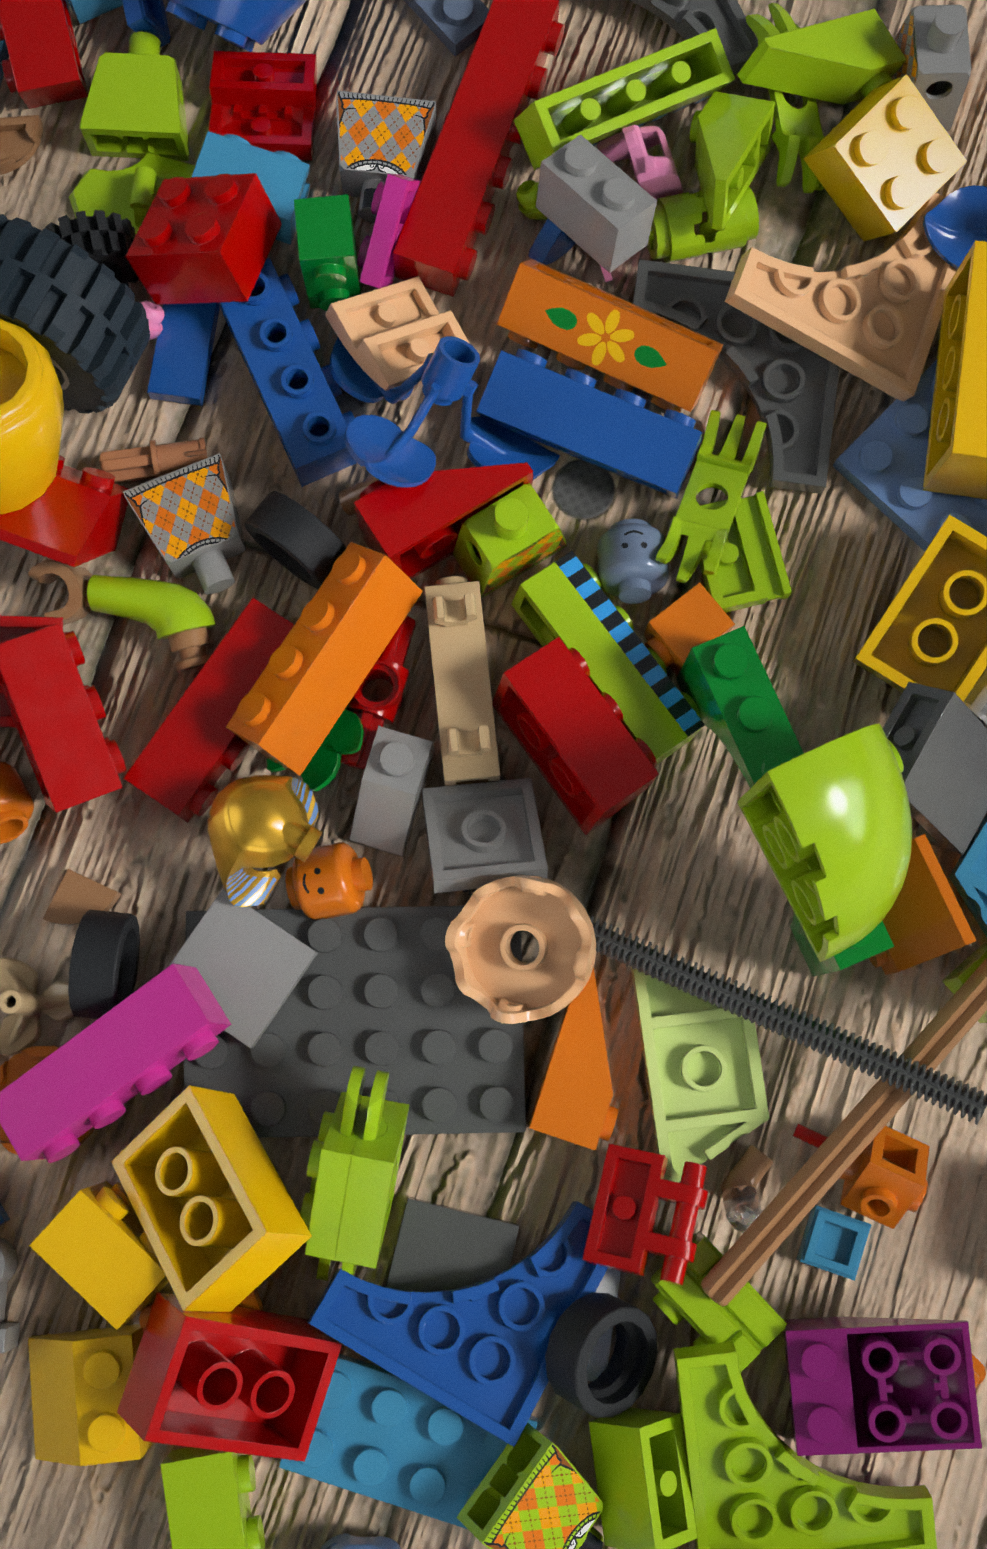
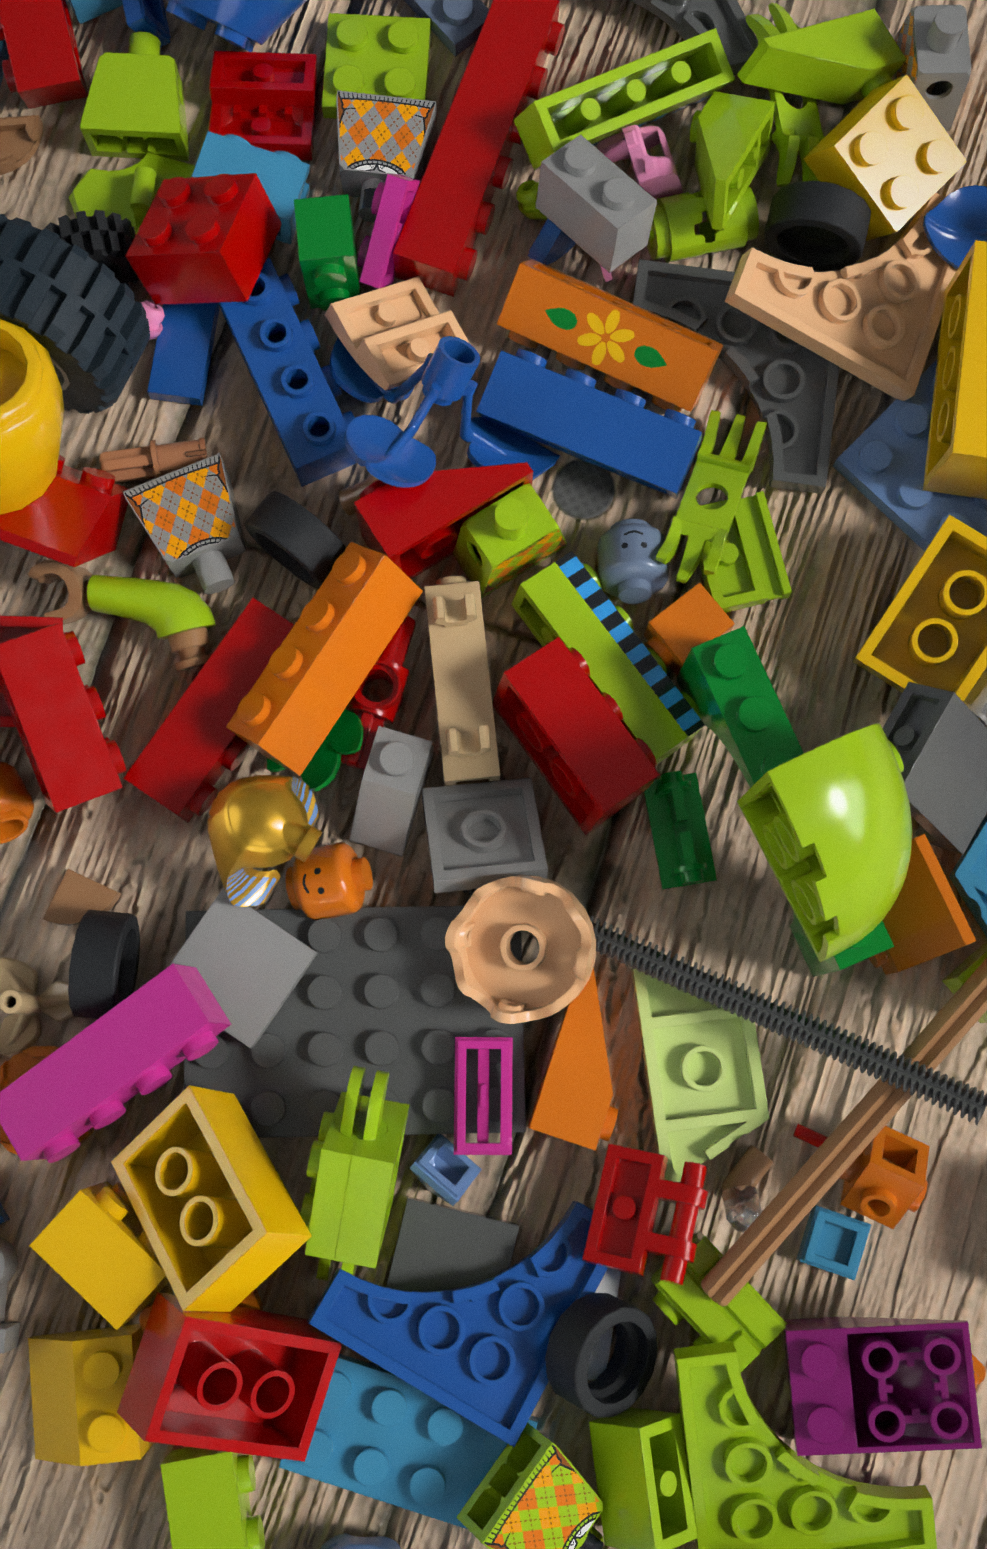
none -> lime plate [322,13,431,119]
none -> medium blue slope [410,1134,482,1206]
none -> dark pink tile [454,1037,513,1155]
none -> green hinge [644,771,717,890]
none -> black tyre [764,181,871,271]

